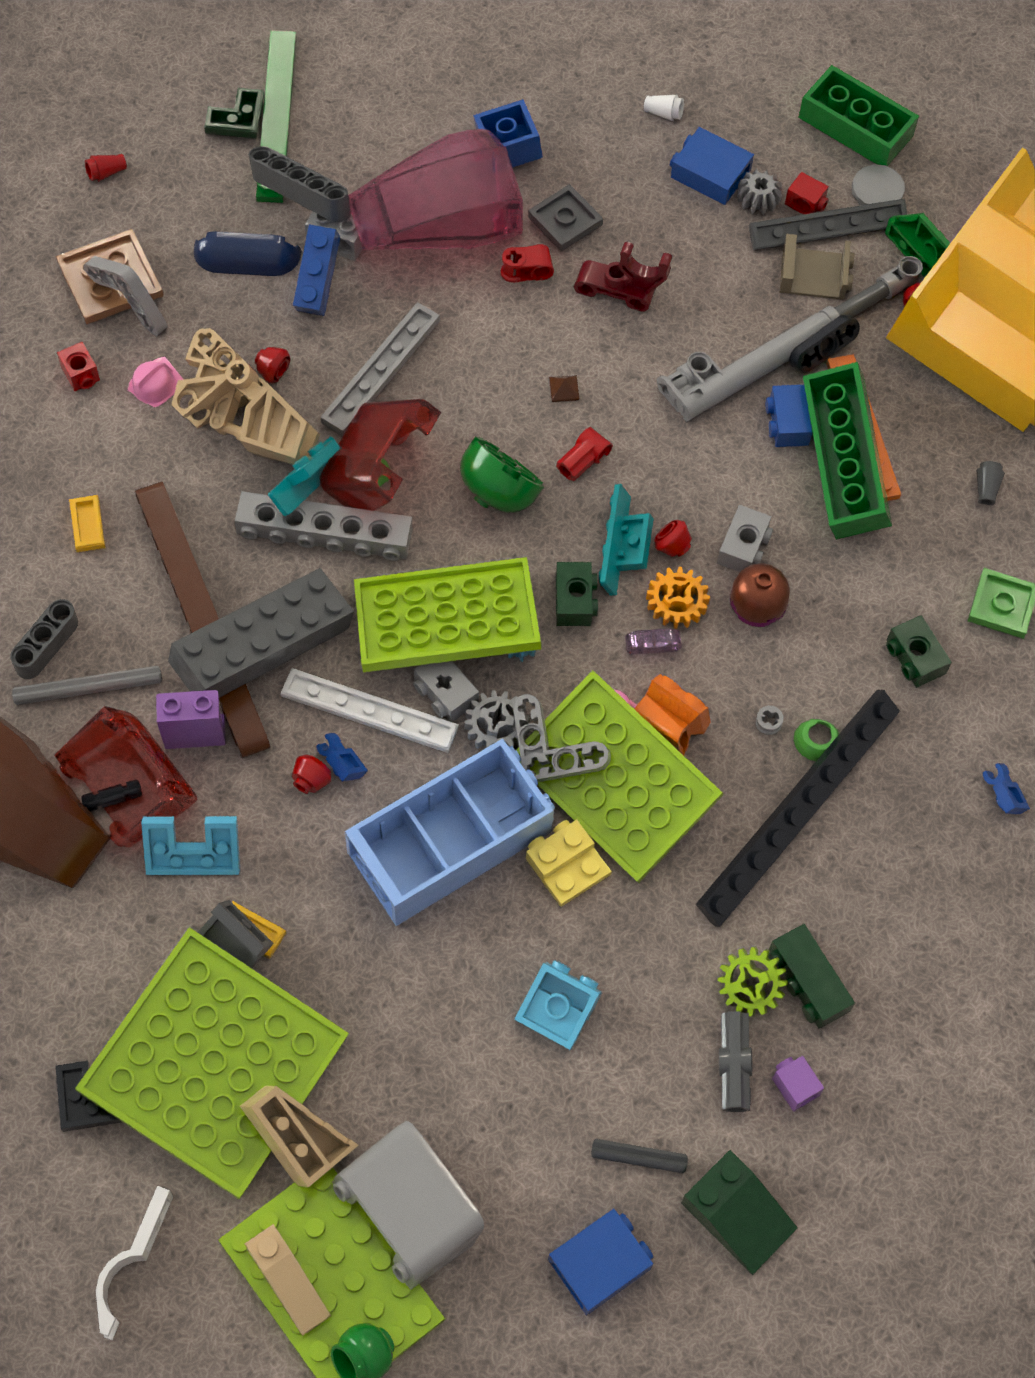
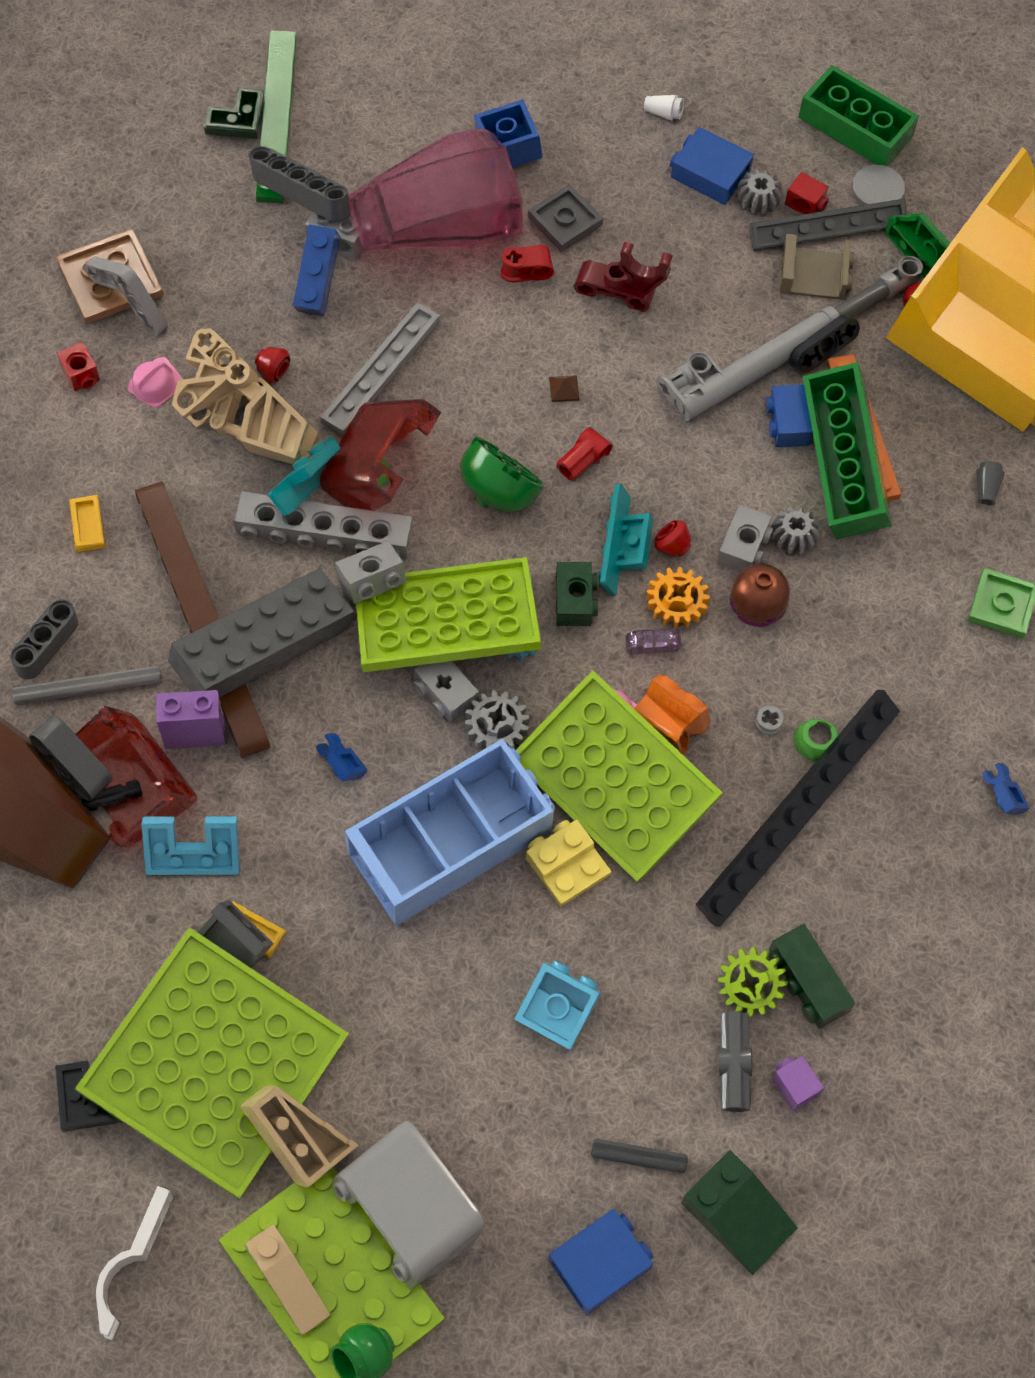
red cone [85,154,127,182] -> none
dark blue brick [194,231,301,276] -> none
white tile [281,668,459,753] -> none
red cone [292,754,331,794] -> none
light grey beam [513,694,611,782] -> none
dark green brick [886,615,952,688] -> none
none -> dark grey beam [29,715,113,802]
none -> light grey brick [335,541,406,605]
none -> light grey gear [771,506,820,556]

